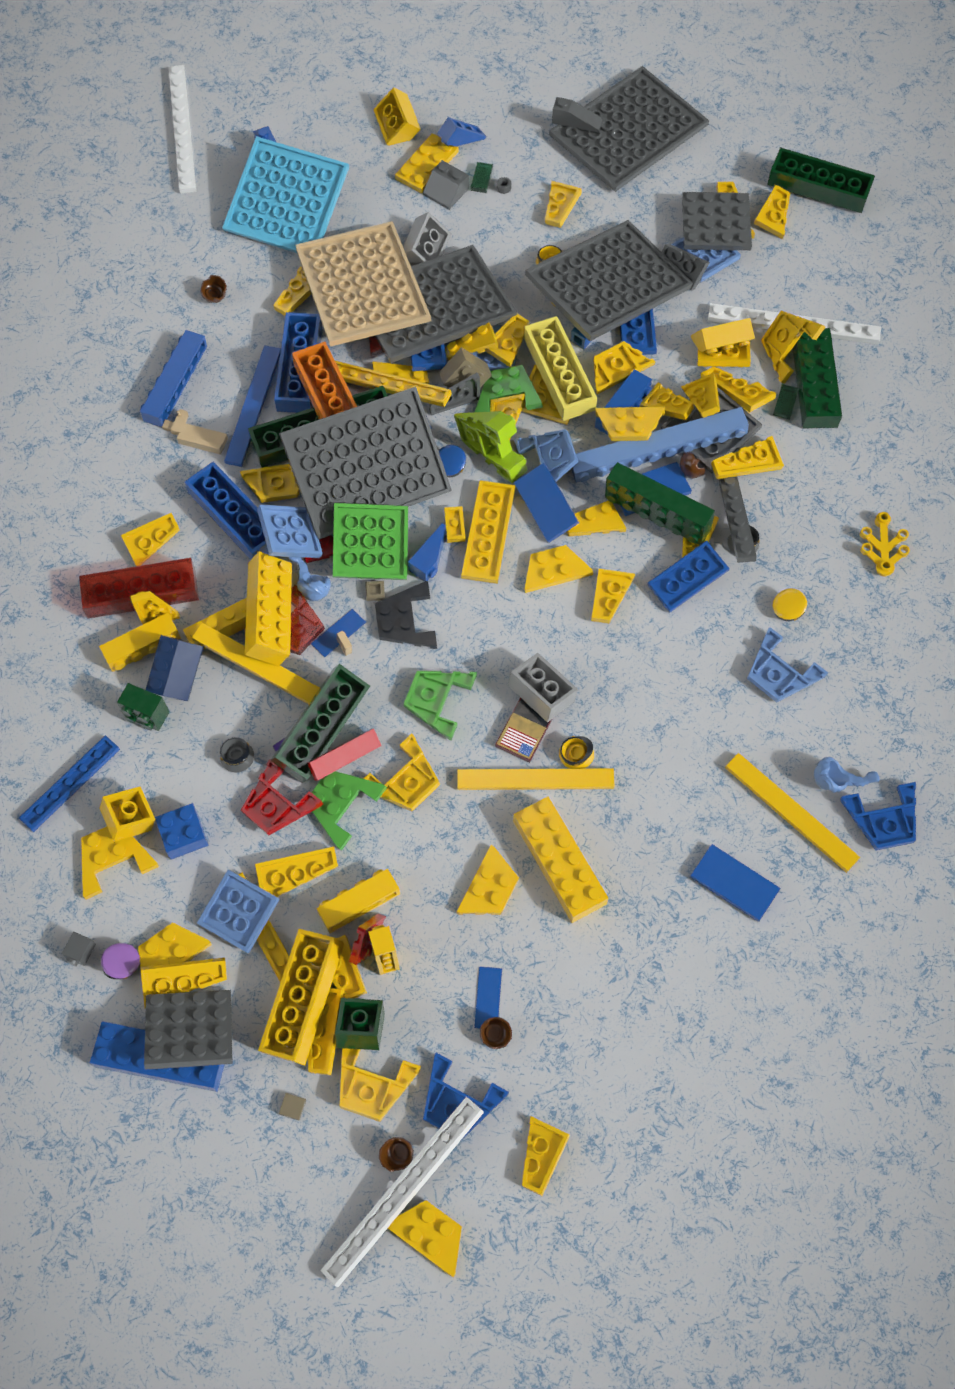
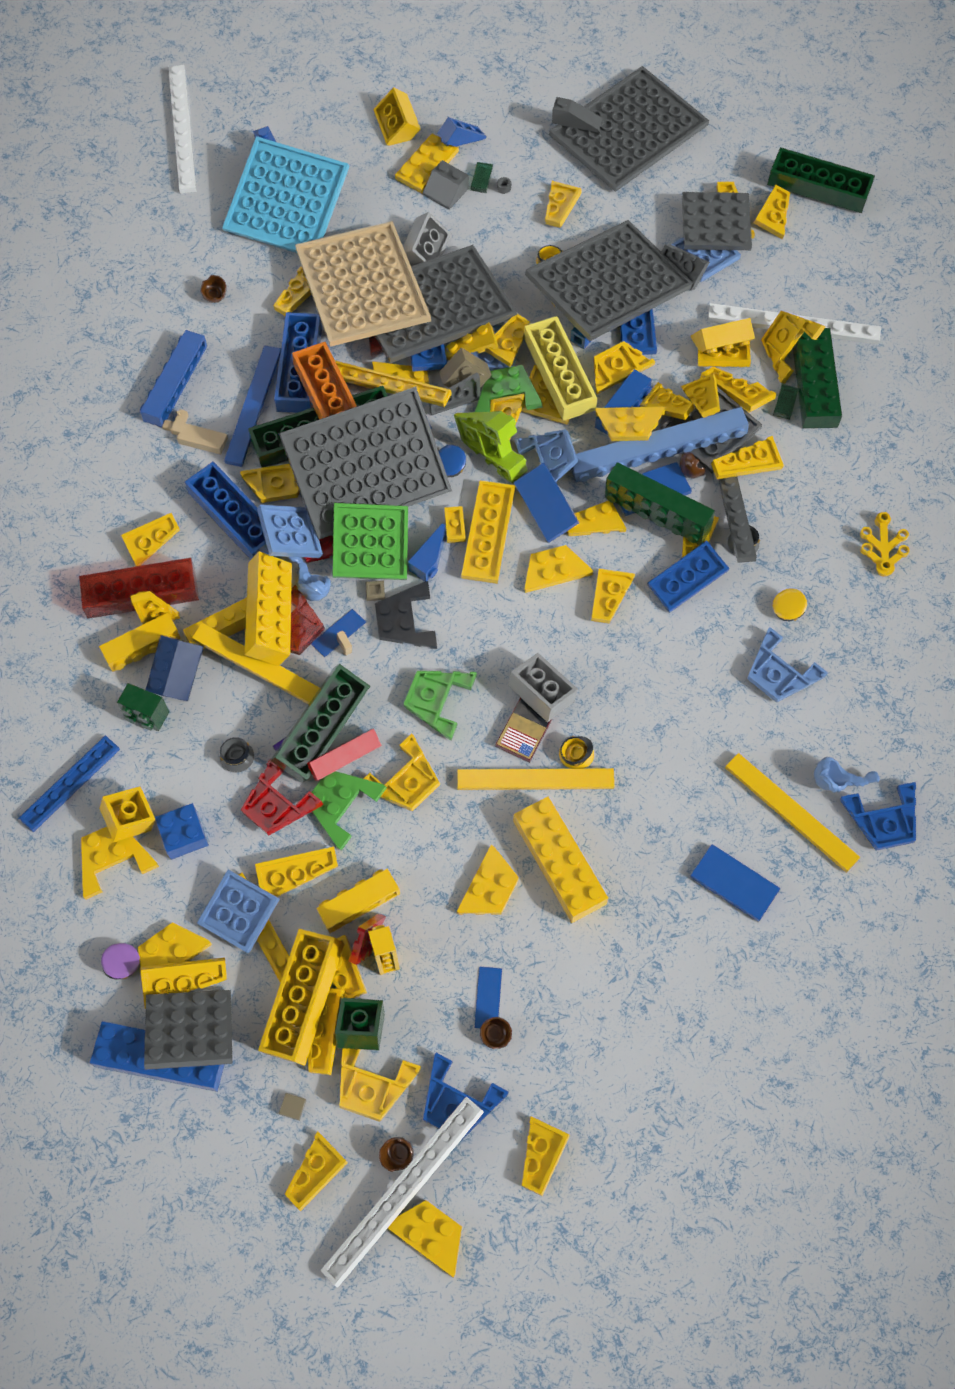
dark grey brick [61,931,96,967] -> none
none -> yellow wing [285,1131,348,1212]

